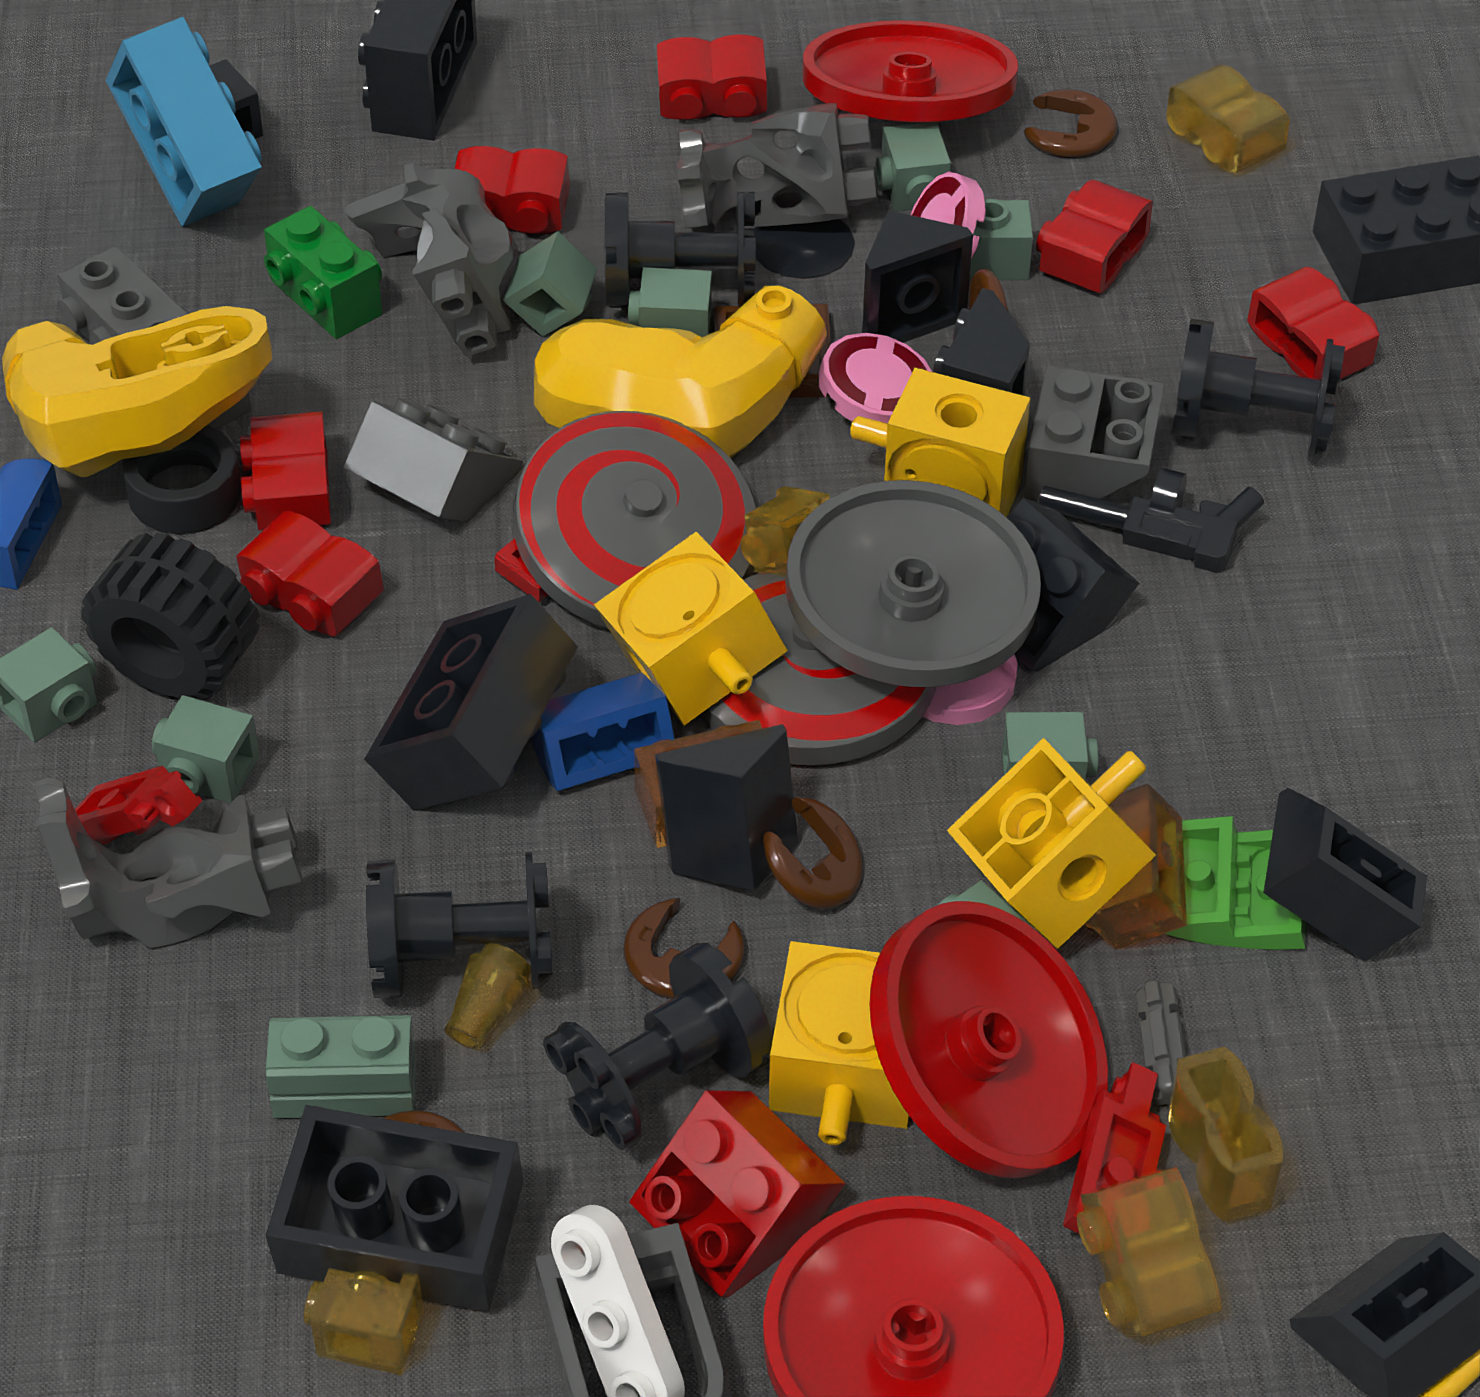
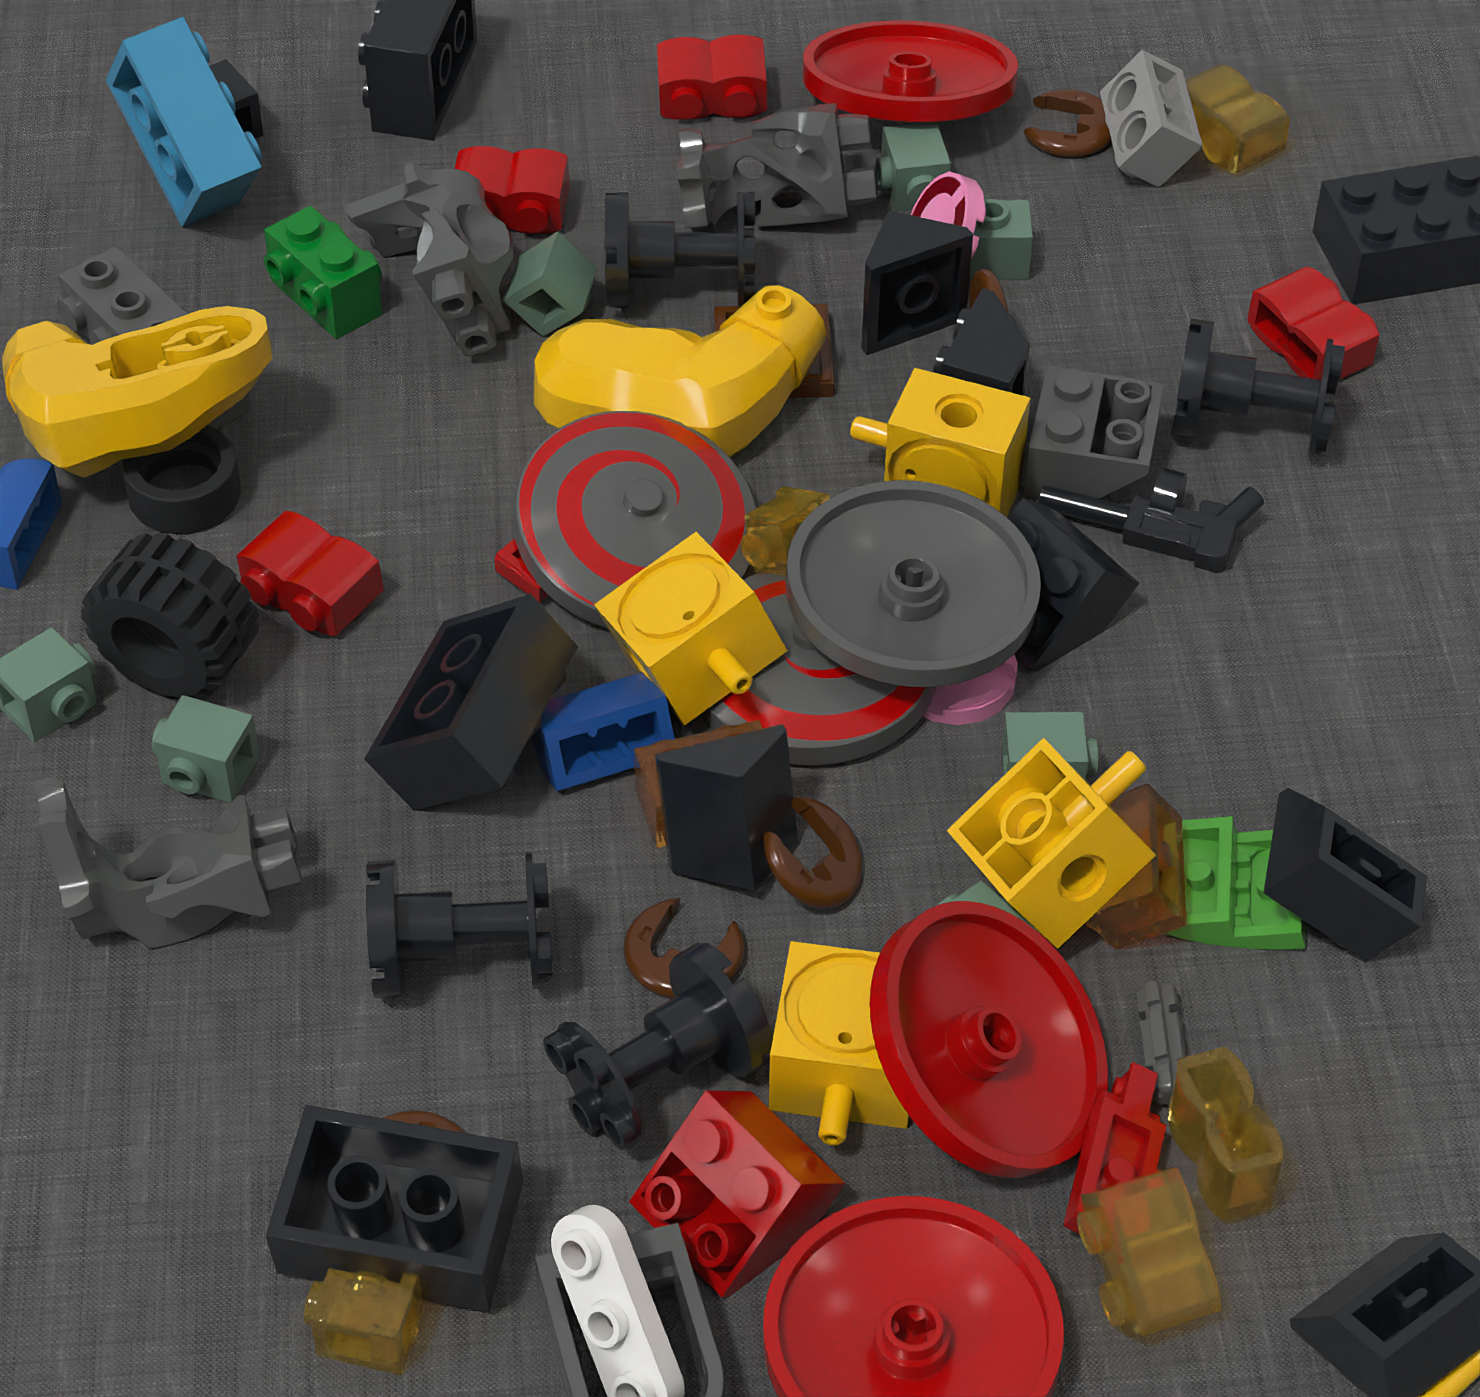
red hinge [75,765,203,845] -> none
red brick [240,411,331,530] -> none
sand green brick [266,1015,416,1118] -> none
slope [343,398,523,522] -> none
clear yellow cone [444,943,531,1050] -> none
sand green brick [628,267,712,337] -> none
black sticker [754,219,855,278] -> none
bright pink tile [818,333,932,423] -> none
red brick [1036,179,1153,293] -> none
none -> light grey brick [1100,50,1203,187]

